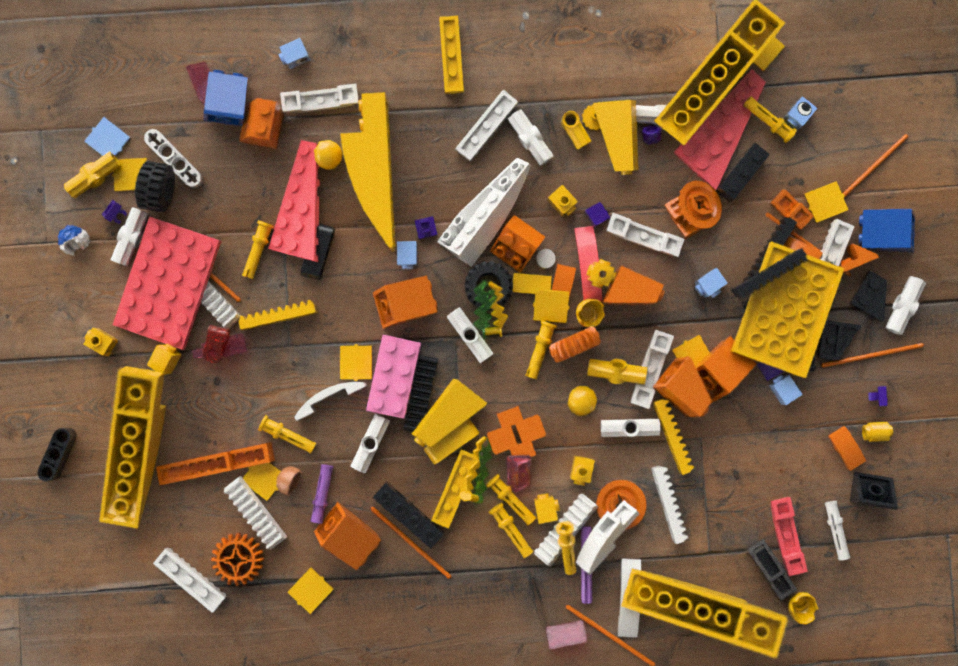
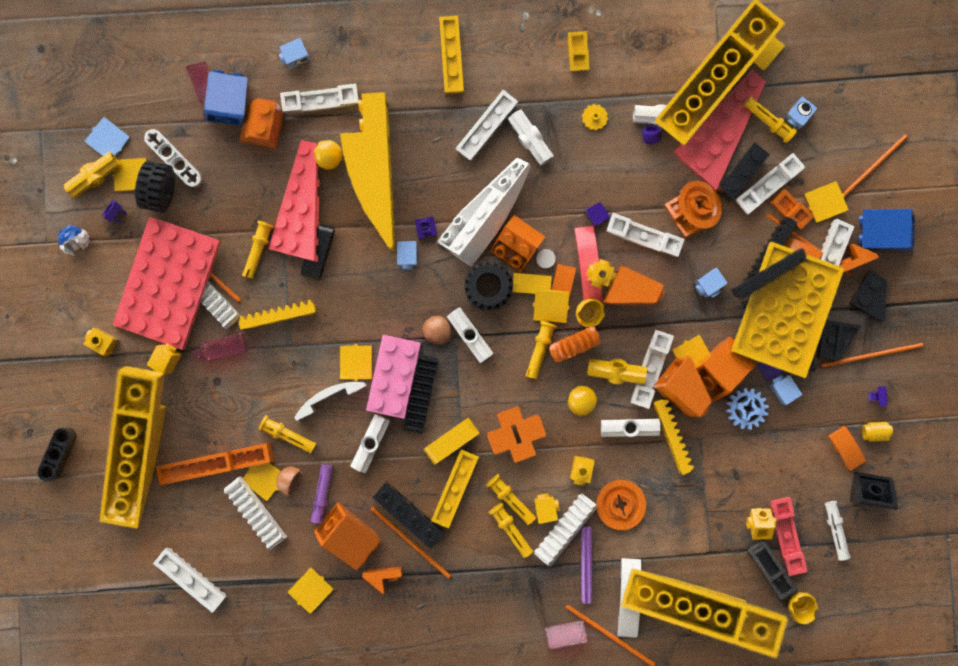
white piece [111,207,149,267] -> none
clear red piece [203,324,230,363] -> none
orange gear [211,533,264,586] -> none
orange slope [373,275,437,329] -> none
yellow slope [412,379,487,448] -> none
piece [459,436,492,504] -> none
piece [473,281,508,339] -> none
clear pink slope [507,455,531,493] -> none
yellow brick [547,185,578,217] -> none
yellow pin [556,522,577,575] -> none
yellow piece [561,111,592,150] -> none
white slope [576,501,639,575] -> none
yellow slope [593,100,639,175] -> none
white gear [651,466,688,544] -> none
white piece [885,276,926,335] -> none
none -> orange slope [362,566,403,594]
none -> nougat hair [422,316,453,346]
none -> yellow slope [567,31,589,71]
none -> light blue gear [725,388,769,430]
none -> white slope [736,153,805,215]
none -> yellow brick [746,508,776,540]

